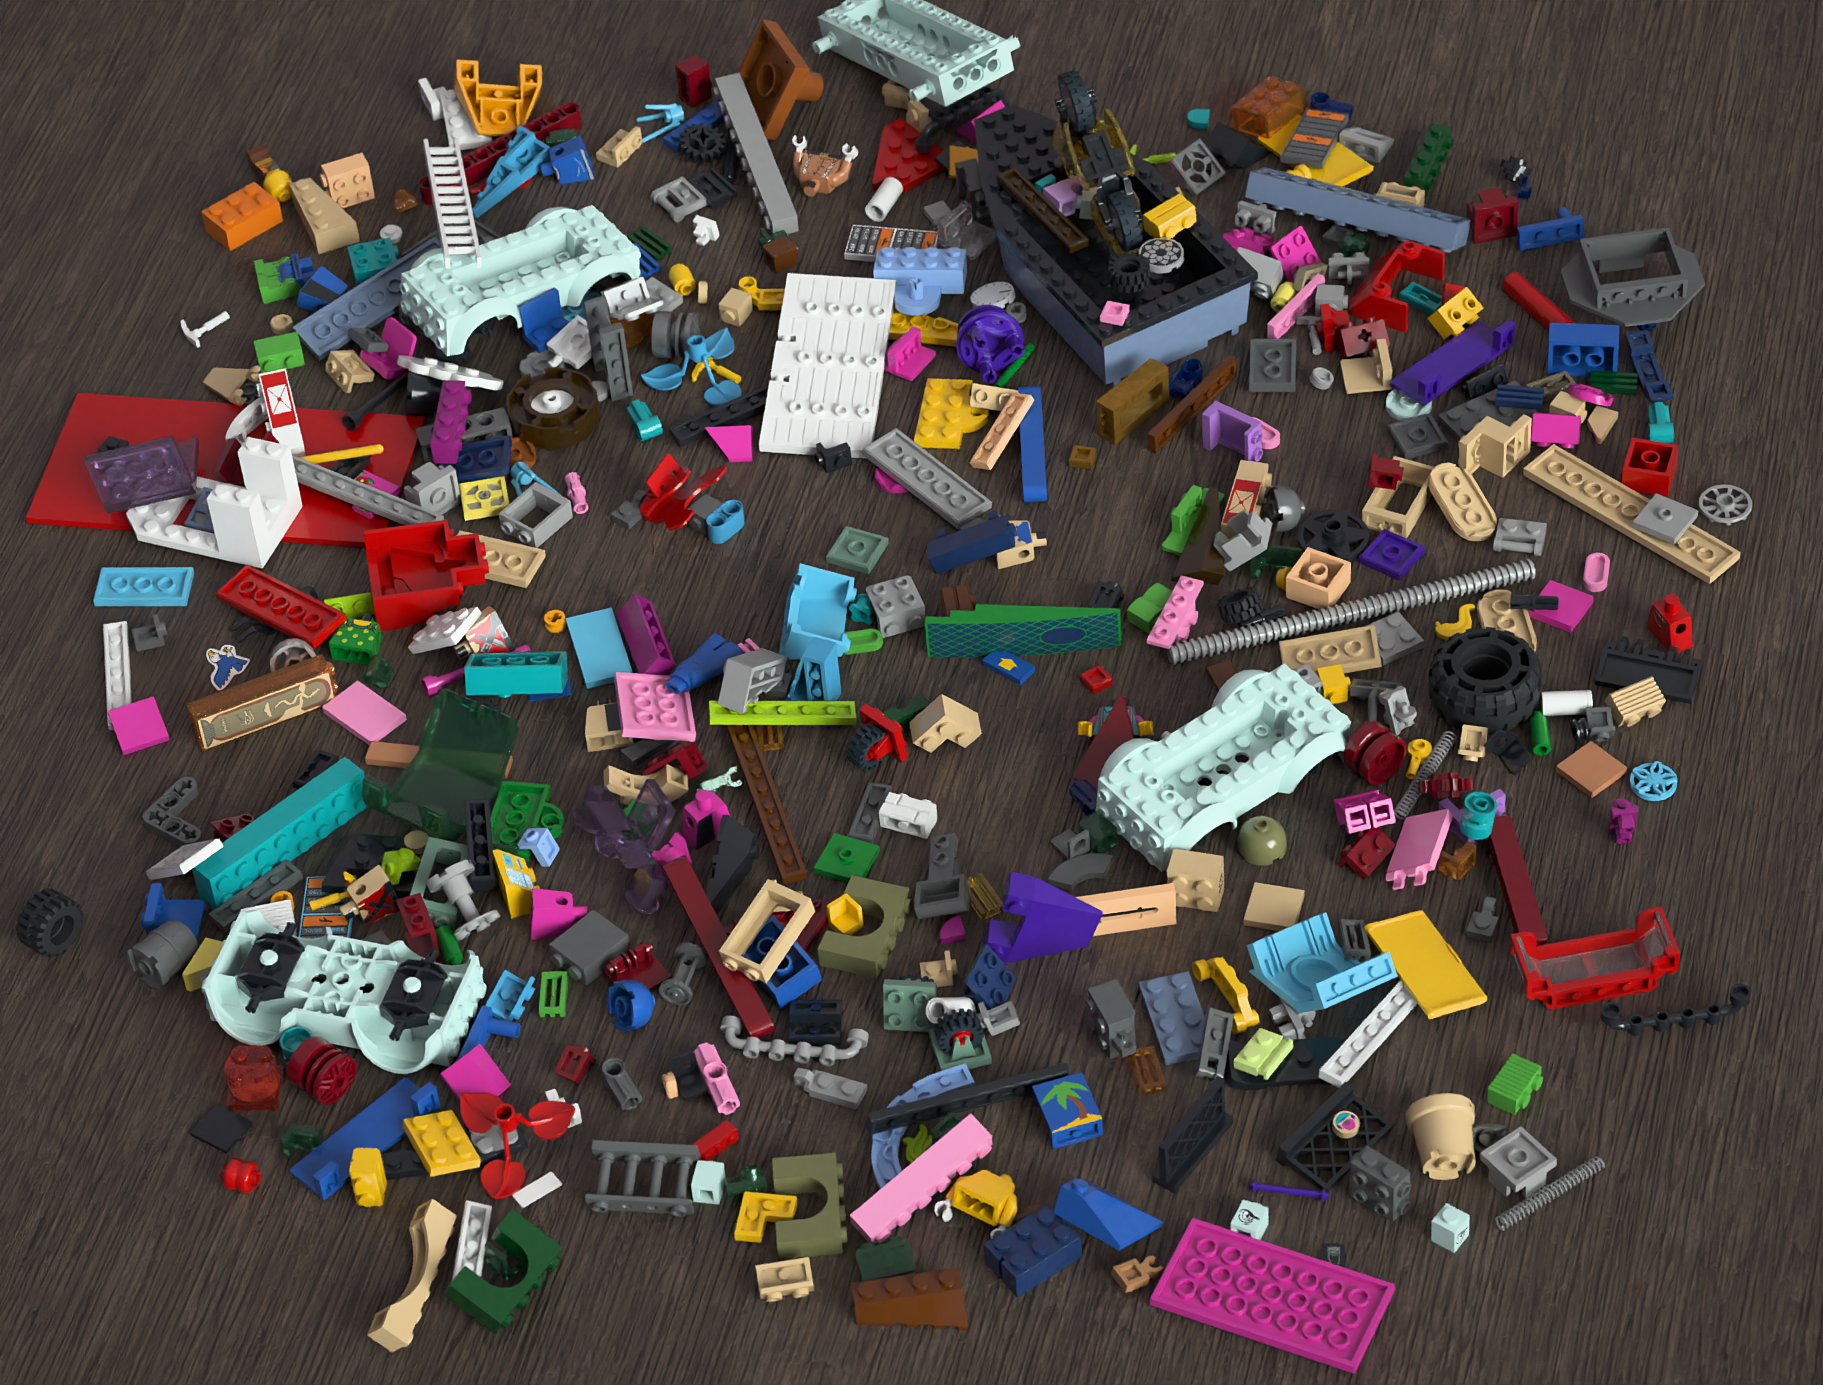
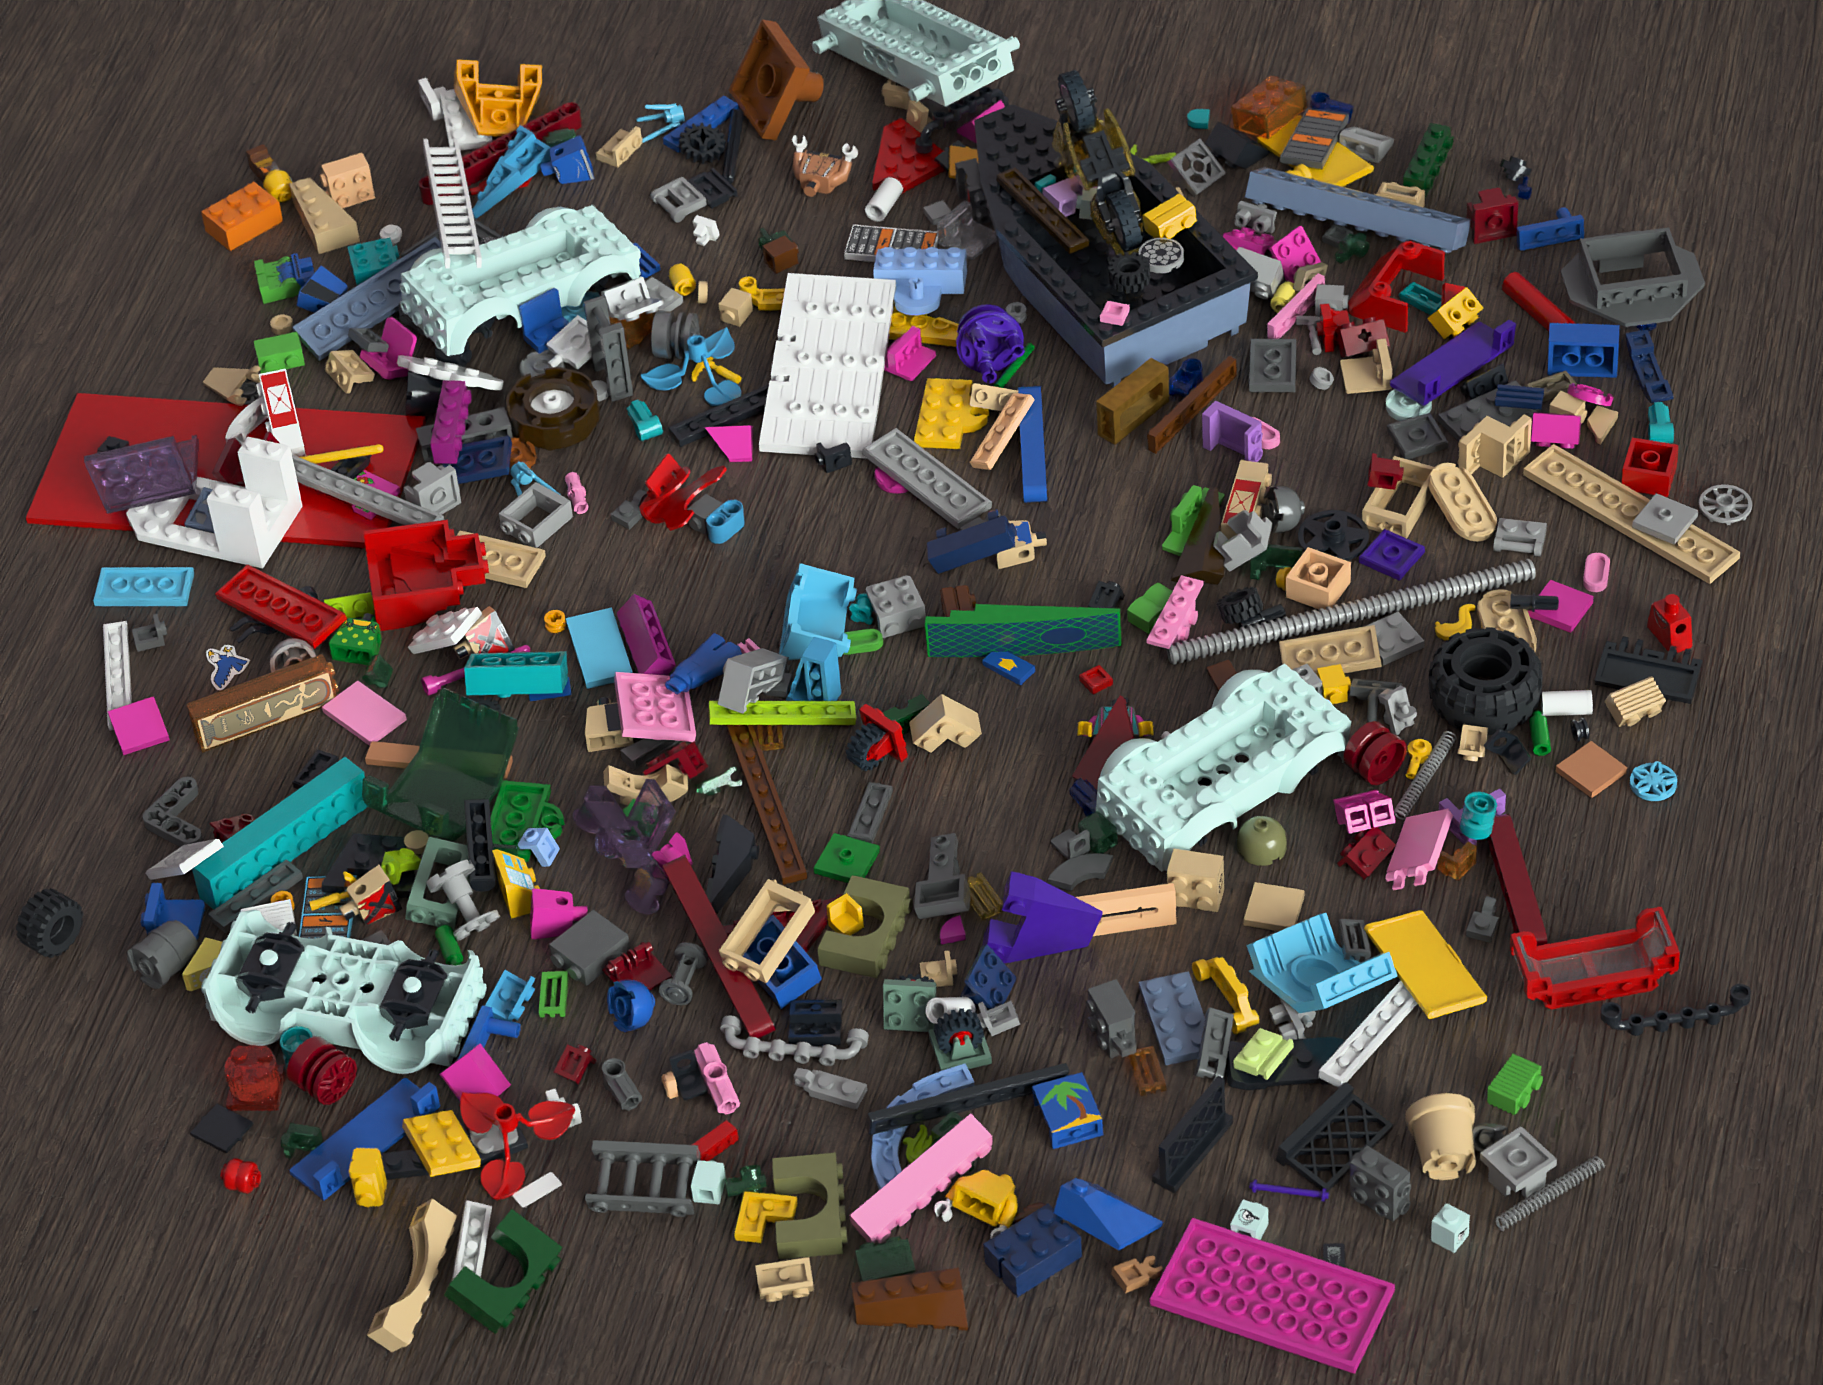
white piece [181,311,230,348] -> none
black piece [342,370,409,431] -> none
clear orange plate [392,189,418,213] -> none
dark red panel [396,893,442,964] -> none
light yellow piece [459,476,509,521] -> none
clear green bracket [484,1242,522,1281] -> none
dark green tile [627,226,672,261] -> none
dark red brick [675,54,712,108] -> none
dark pink torso [682,790,731,850] -> none
light grey brick [713,73,799,237] -> none
sand green tile [826,526,889,574] -> none
white brick [879,792,937,839] -> none
white tile [971,282,1016,309] -> none
pearl gold tile [1069,445,1097,470] -> none
light grey hips [1329,252,1369,285] -> none
tile [1332,1111,1360,1138] -> none
dark red gear [1418,772,1473,799] -> none
dark grey bracket [1585,706,1615,742] -> none
dark green tile [1590,371,1638,395] -> none
magenta hips [1608,798,1638,844] -> none

